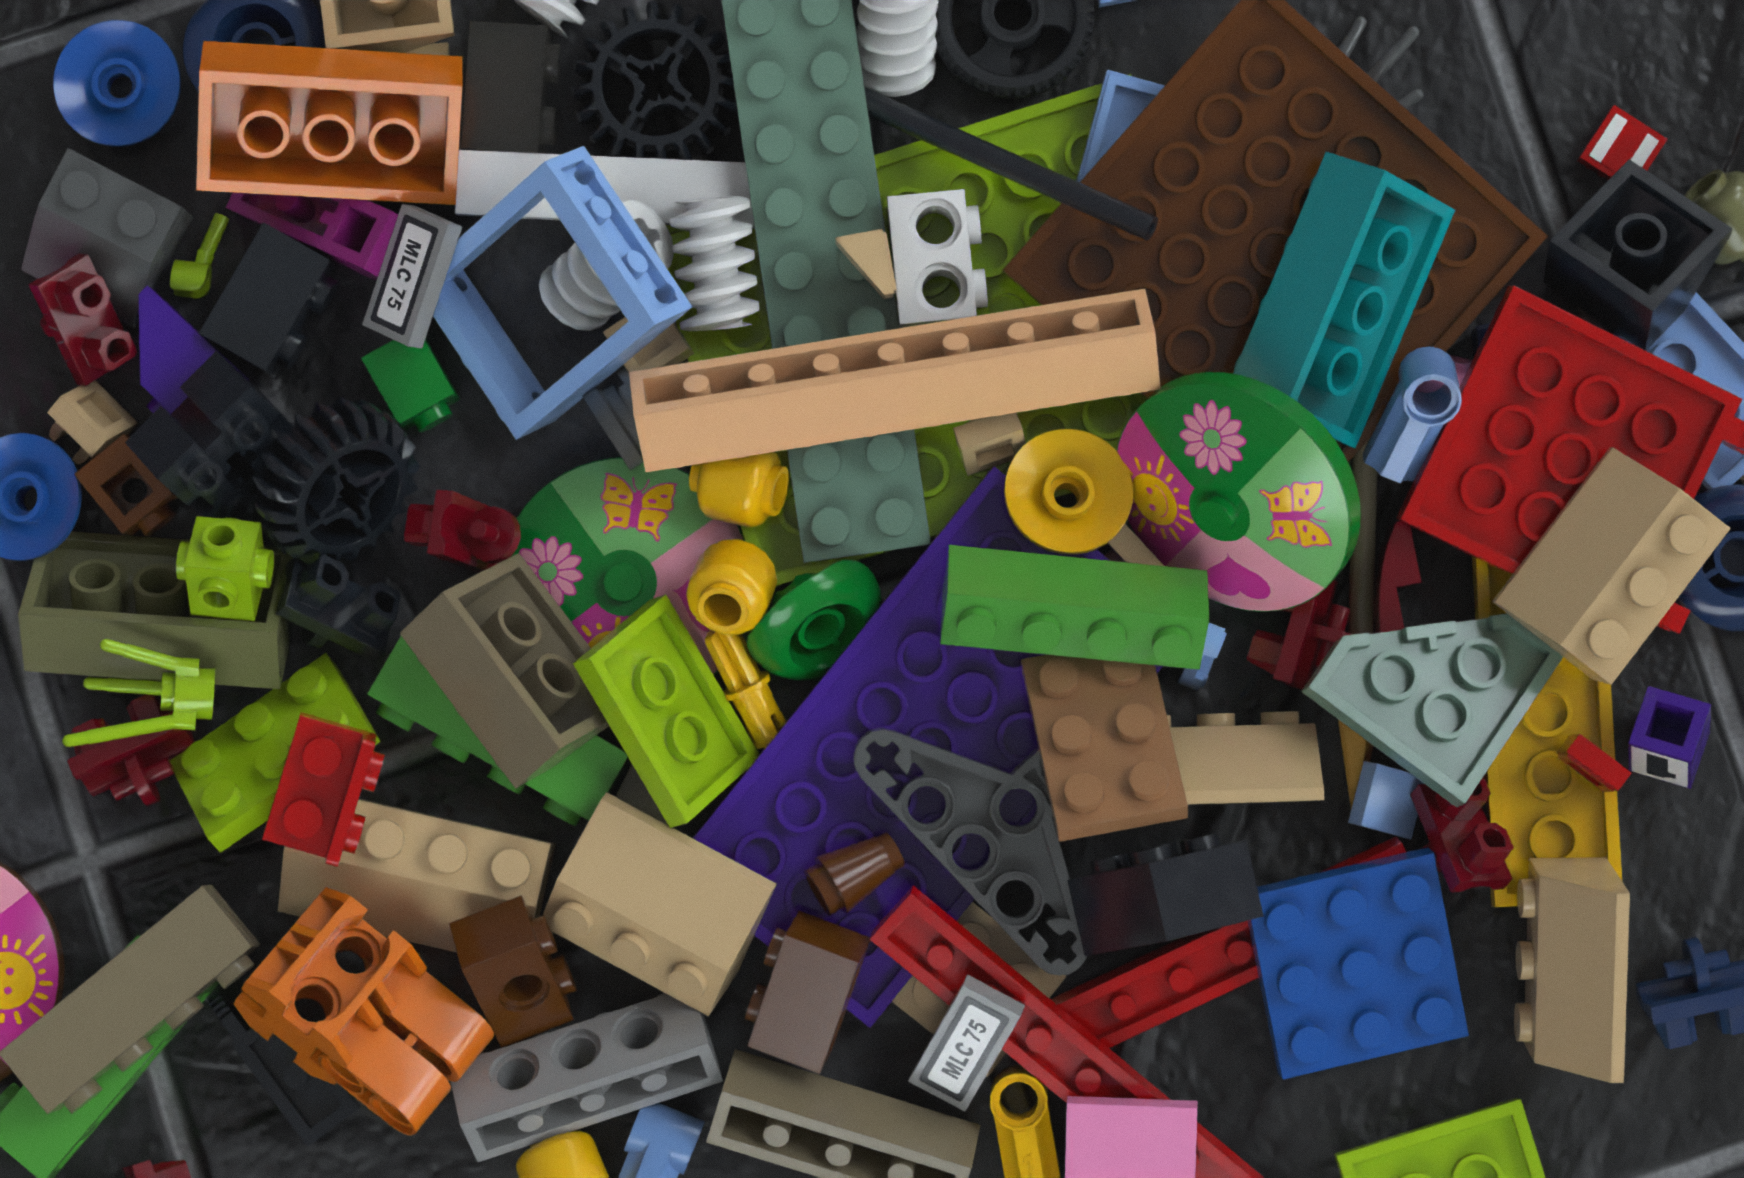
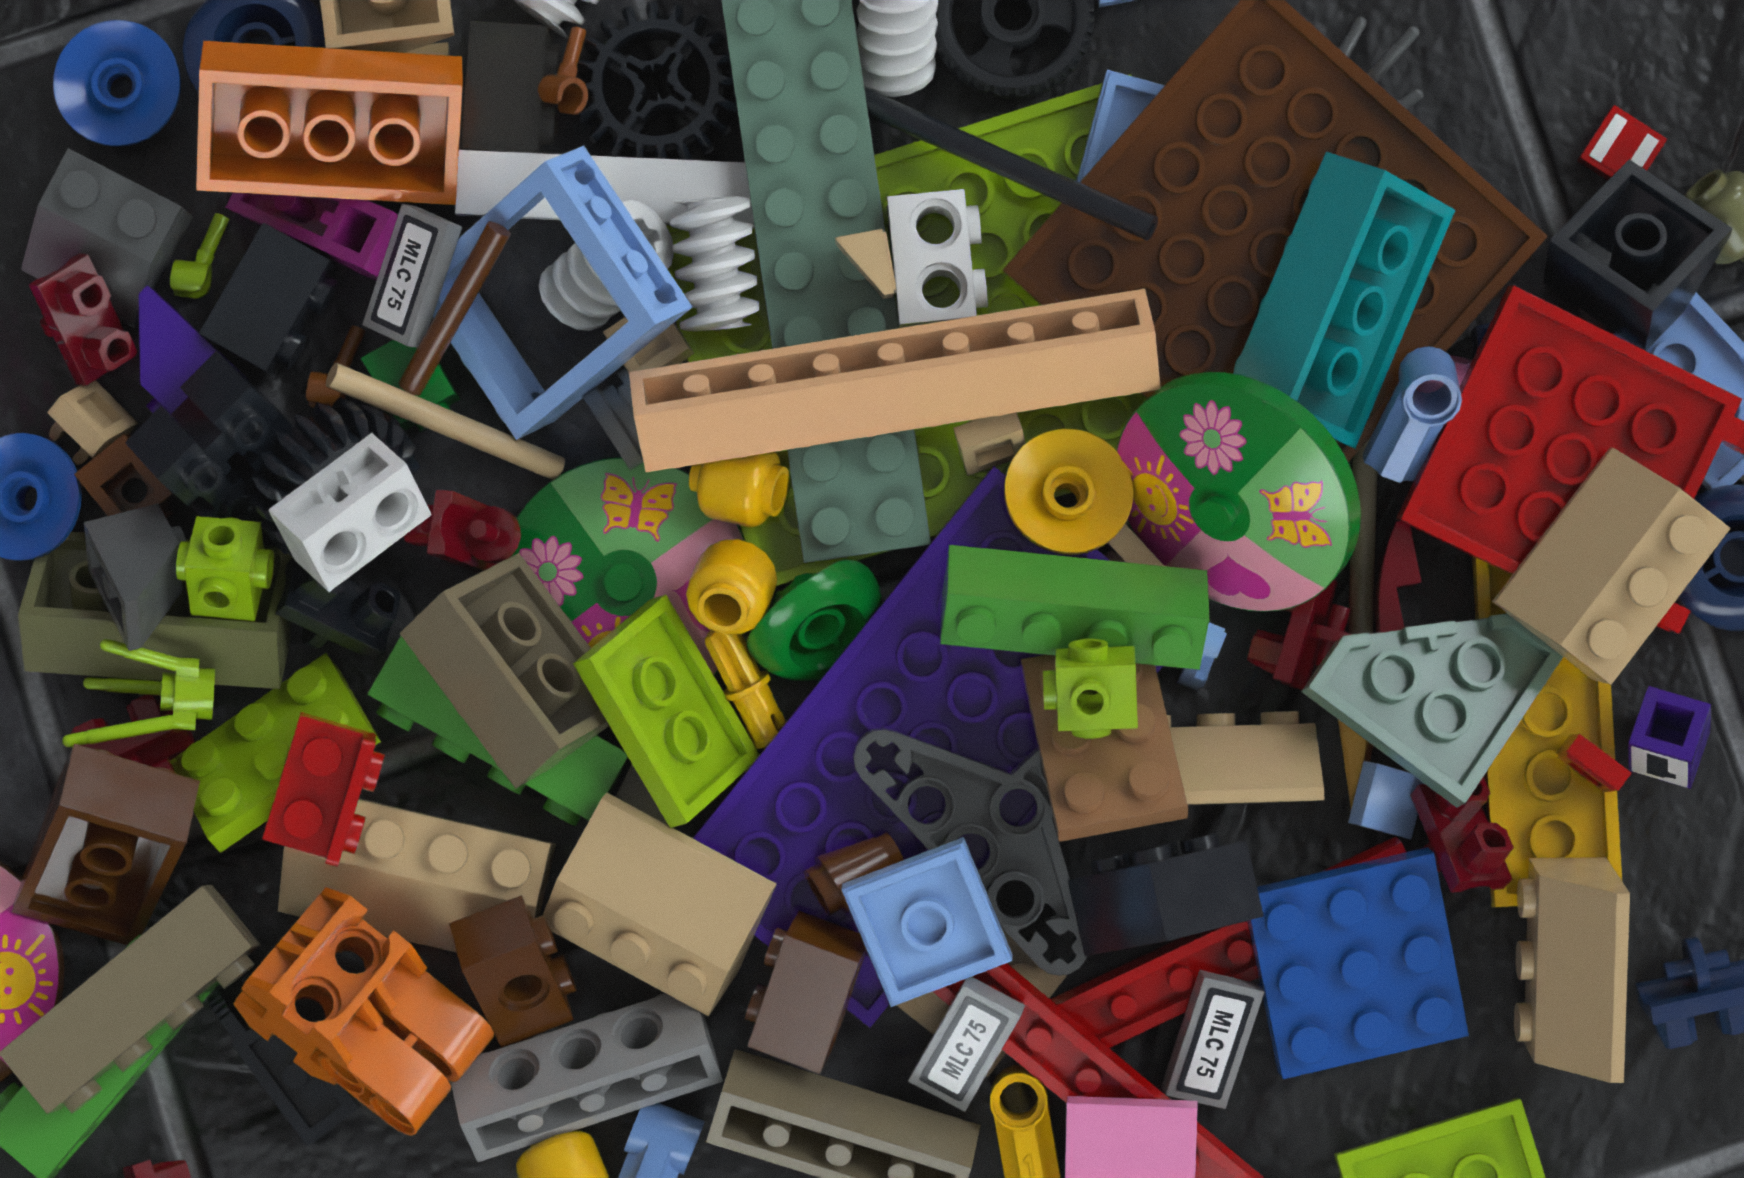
none -> reddish brown slope [12,744,200,945]
none -> dark grey slope [84,503,186,651]
none -> white brick [268,433,432,592]
none -> dark orange hand [306,325,366,408]
none -> tan bar [326,363,565,480]
none -> reddish brown bar [398,221,511,396]
none -> dark orange hand [538,27,588,115]
none -> light blue tile [841,837,1013,1007]
none -> lime brick [1043,639,1138,739]
none -> tile [1161,970,1264,1109]

